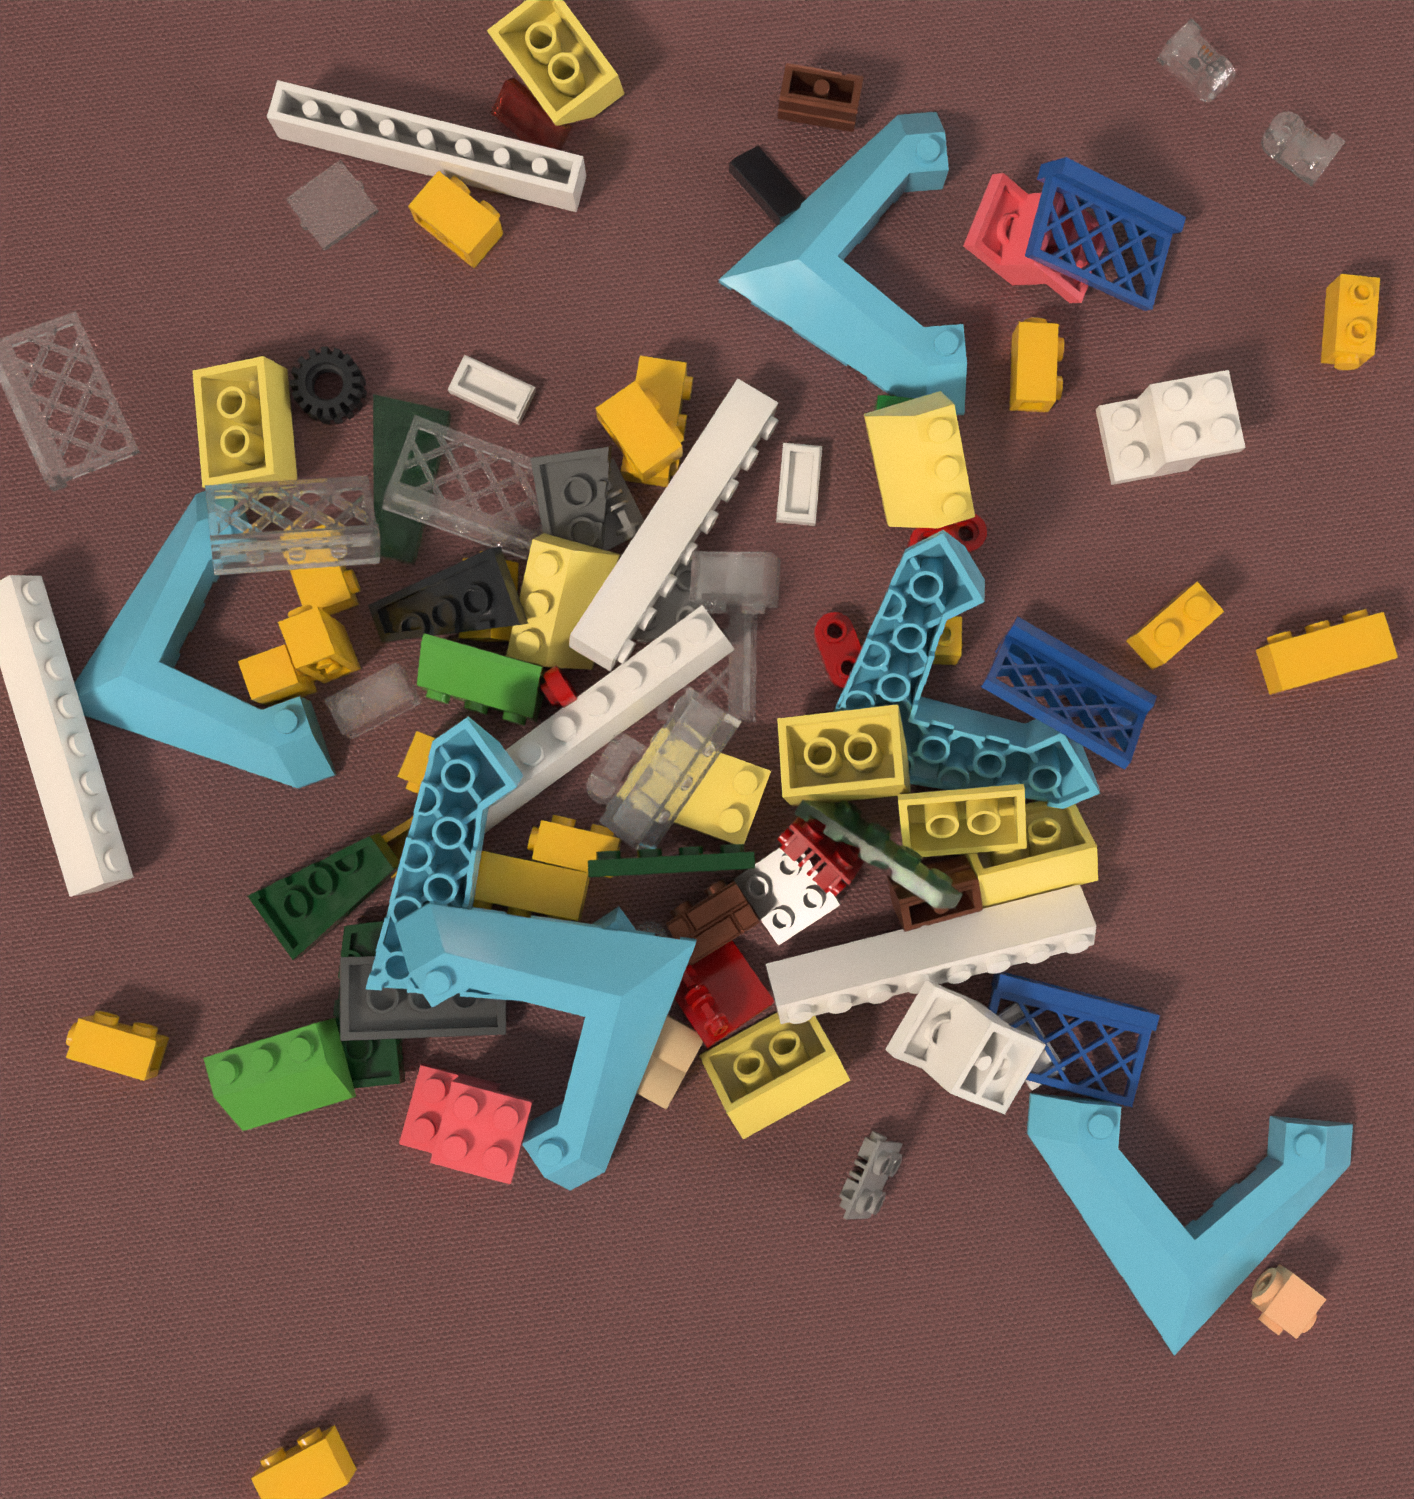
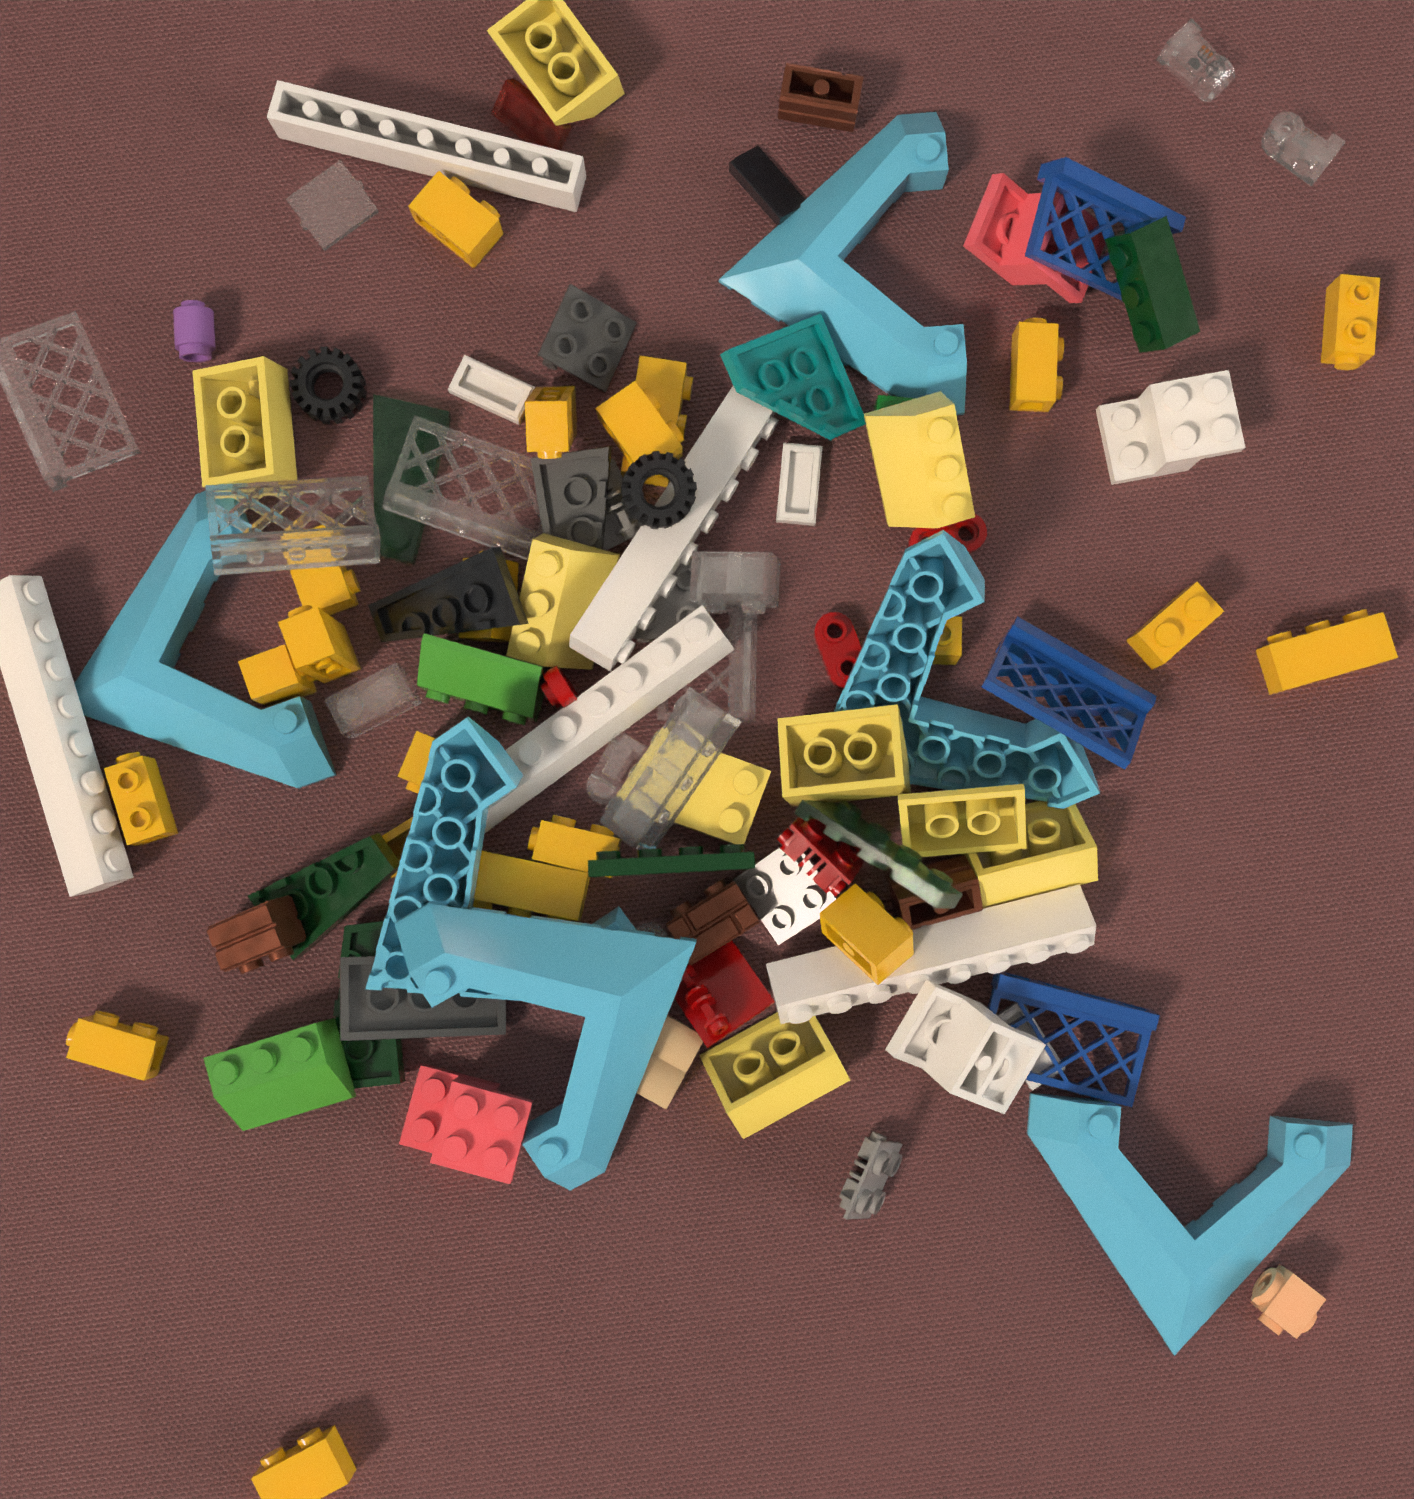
none -> yellow brick [104,752,178,846]
none -> medium lavender brick [173,300,216,362]
none -> copper brick [206,895,306,975]
none -> yellow brick [525,386,577,459]
none -> dark grey hinge [537,284,637,393]
none -> black tyre [621,451,697,529]
none -> teal plate [720,313,866,440]
none -> yellow brick [819,883,914,985]
none -> dark green brick [1105,216,1201,353]

